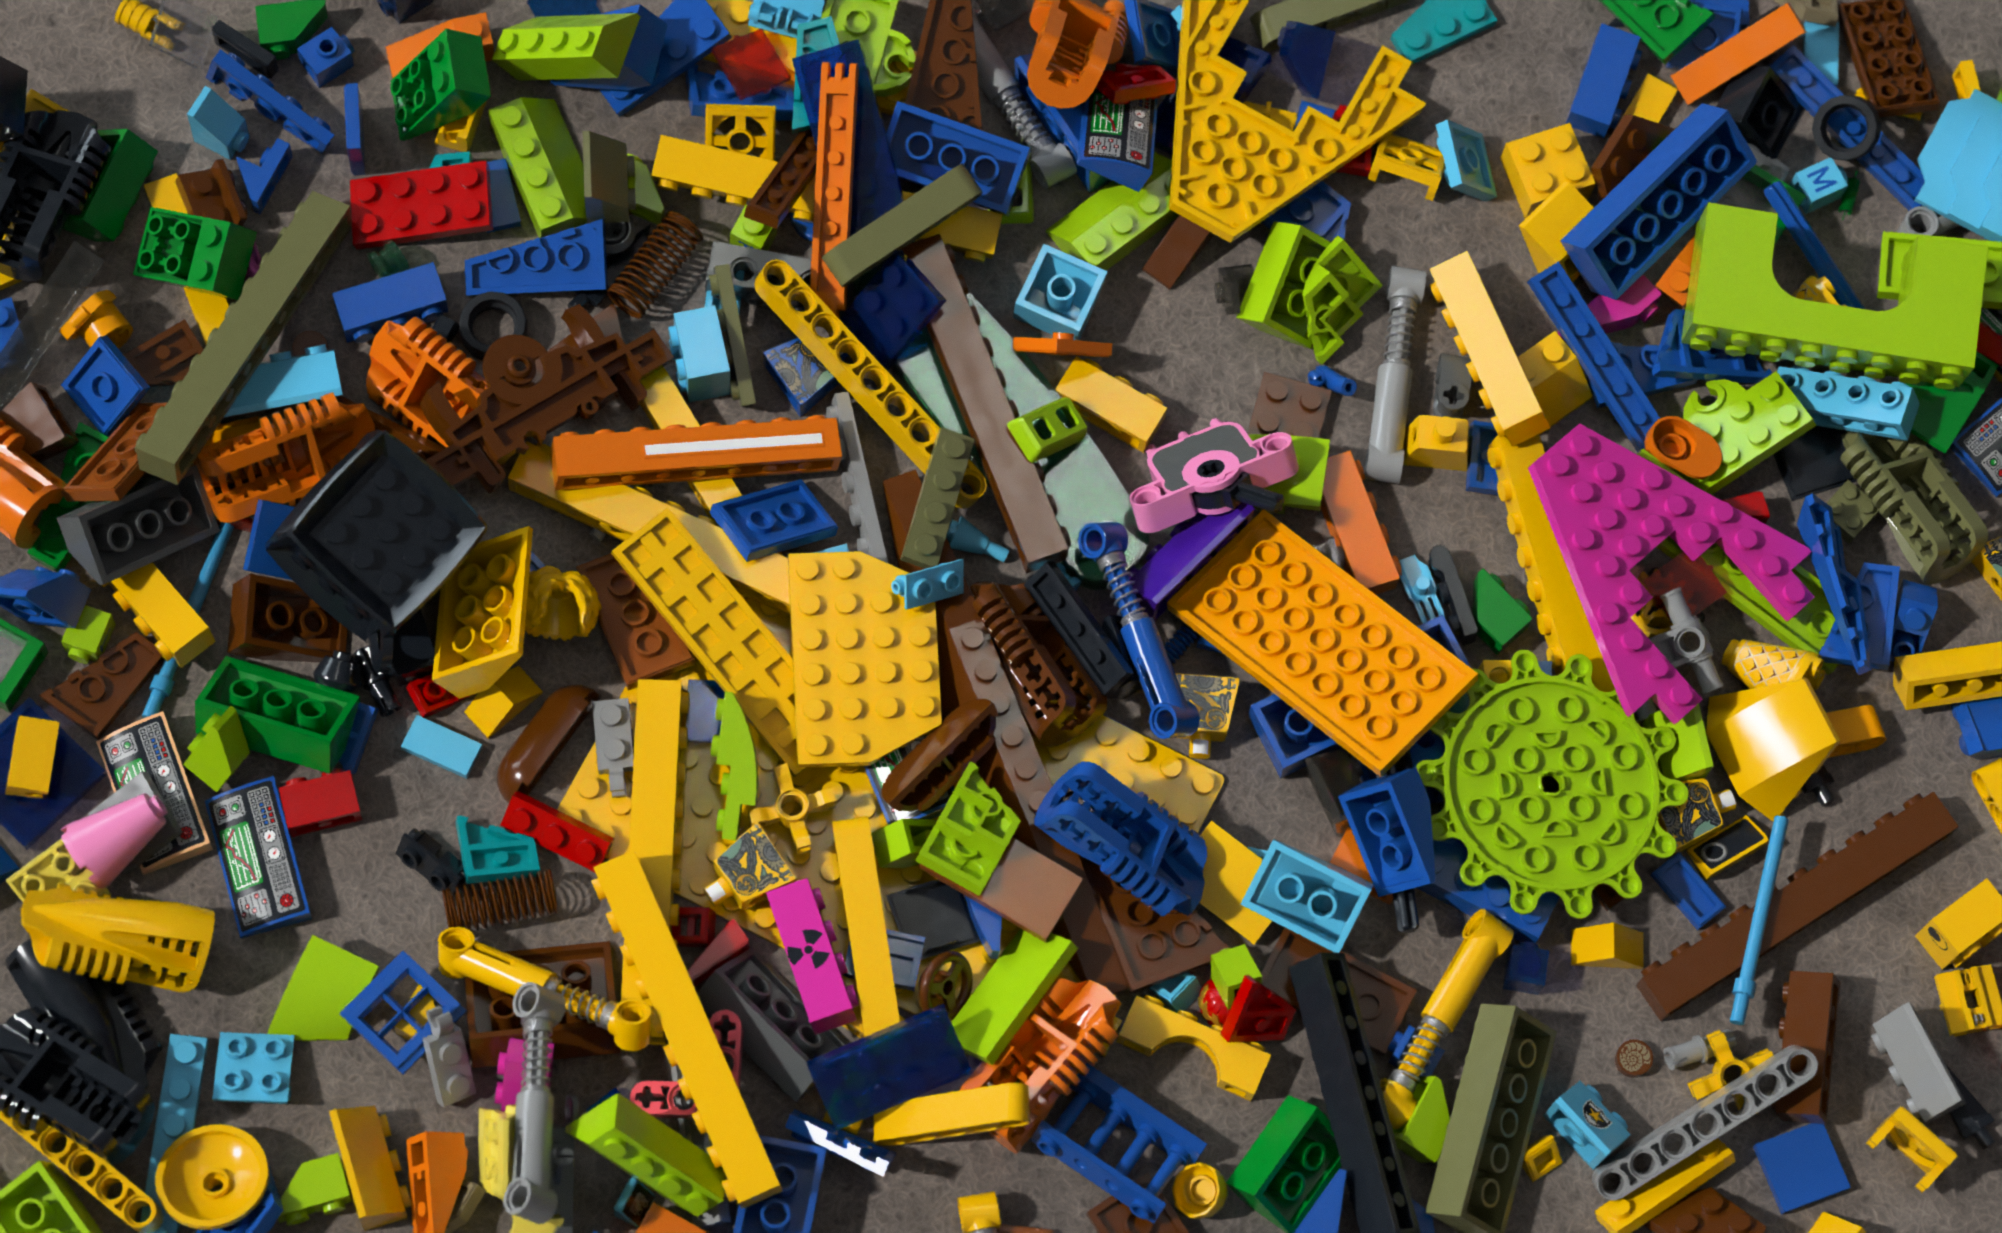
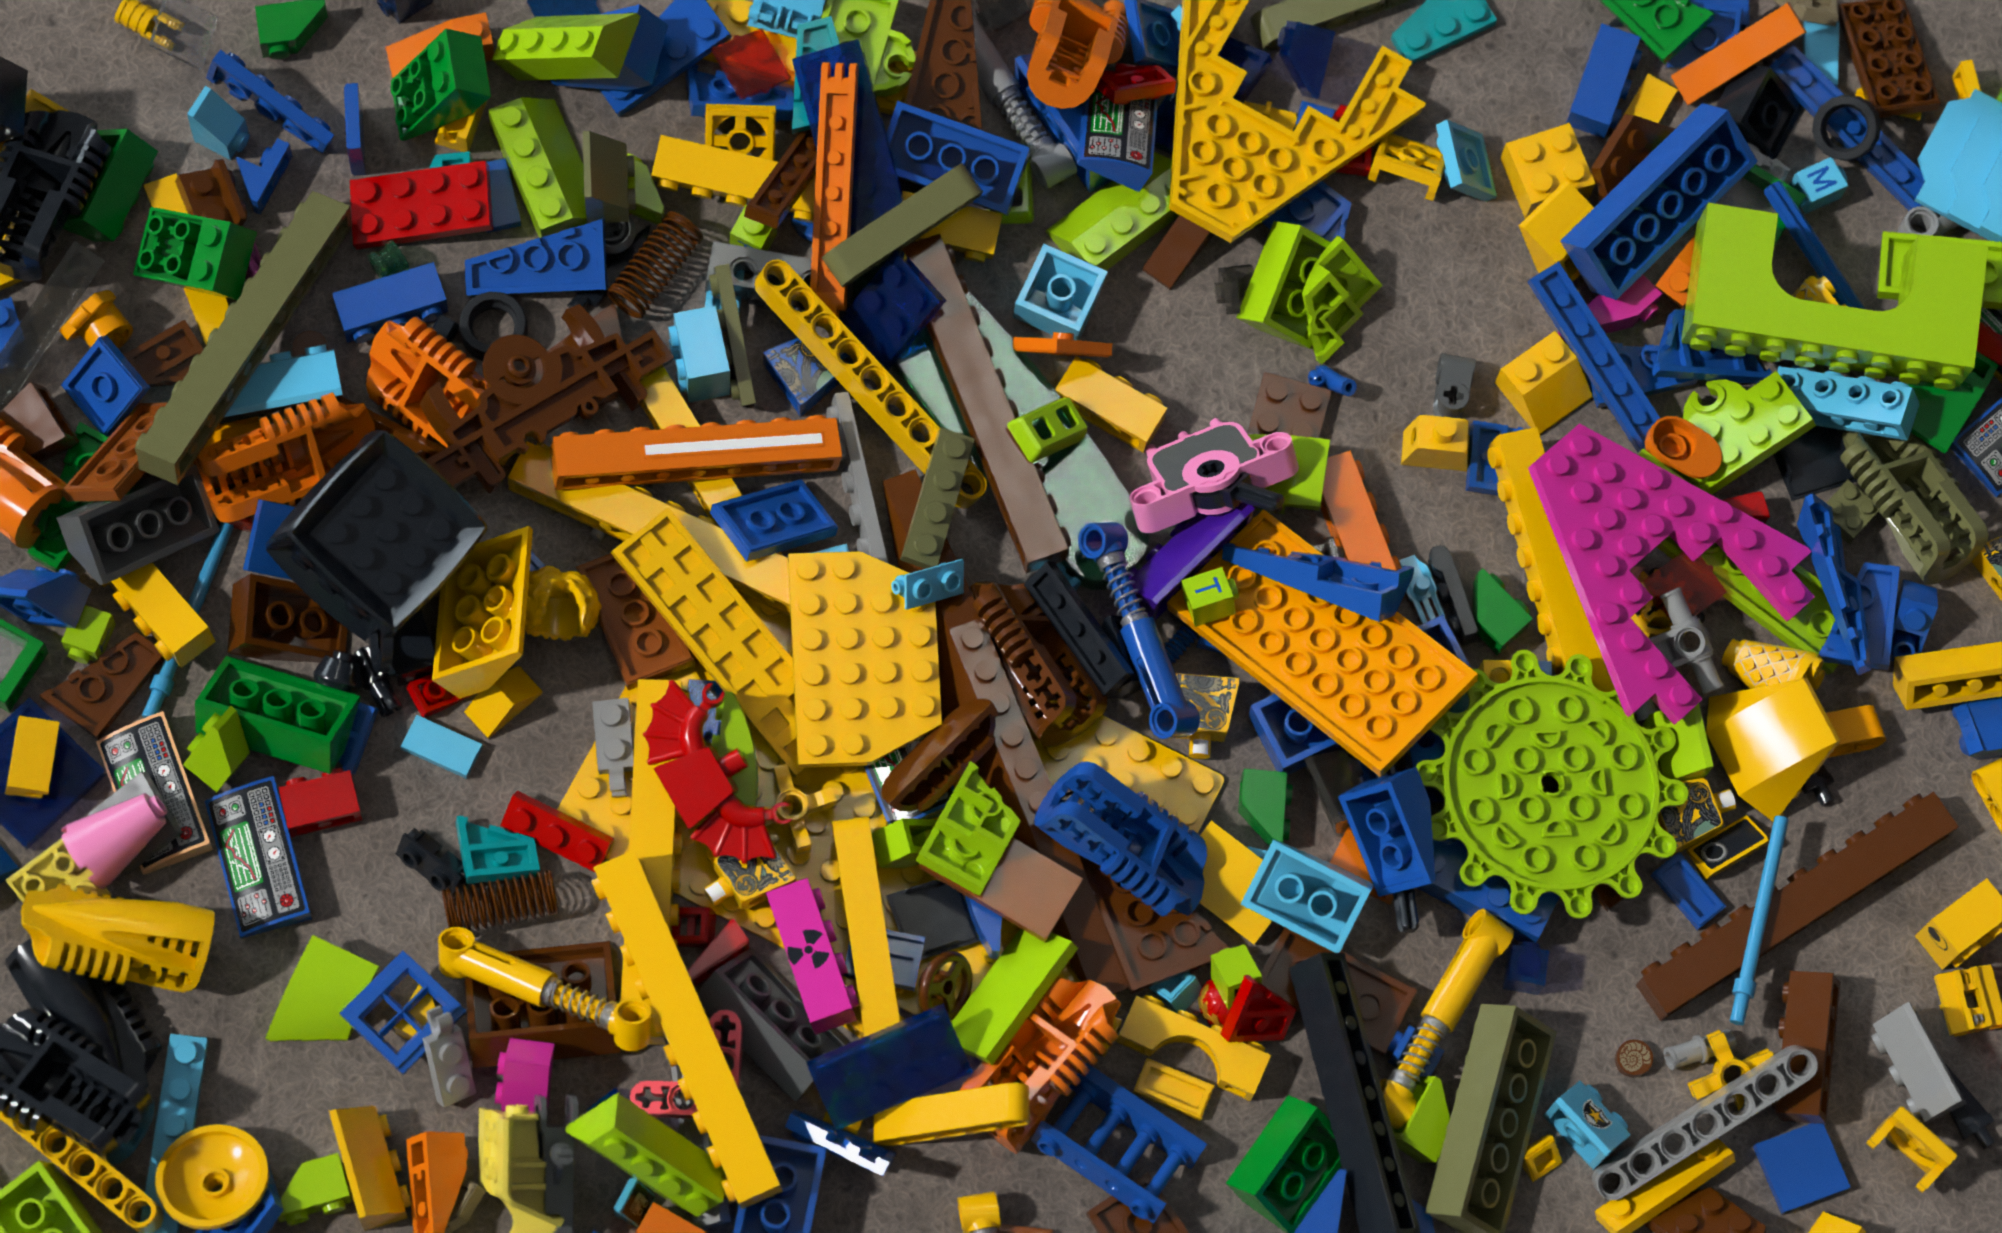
black tile [212,19,278,79] -> none
medium azure hinge [212,1032,295,1104] -> none
blue brick [297,27,355,88] -> none
reddish brown brick [497,684,602,803] -> none
light grey piece [503,982,566,1224] -> none
medium azure cone [946,516,1009,562] -> none
yellow hair [1172,1162,1228,1219] -> none
light grey piece [1364,266,1426,484] -> none
yellow brick [1429,251,1551,447] -> none
yellow slope [1571,922,1644,969] -> none
green piece [1838,171,1860,223] -> none
none -> red torso [643,680,792,864]
none -> yellow tile [1133,1058,1215,1121]
none -> lime brick [1181,567,1239,627]
none -> blue wedge [1222,543,1414,622]
none -> green slope [1238,768,1293,847]

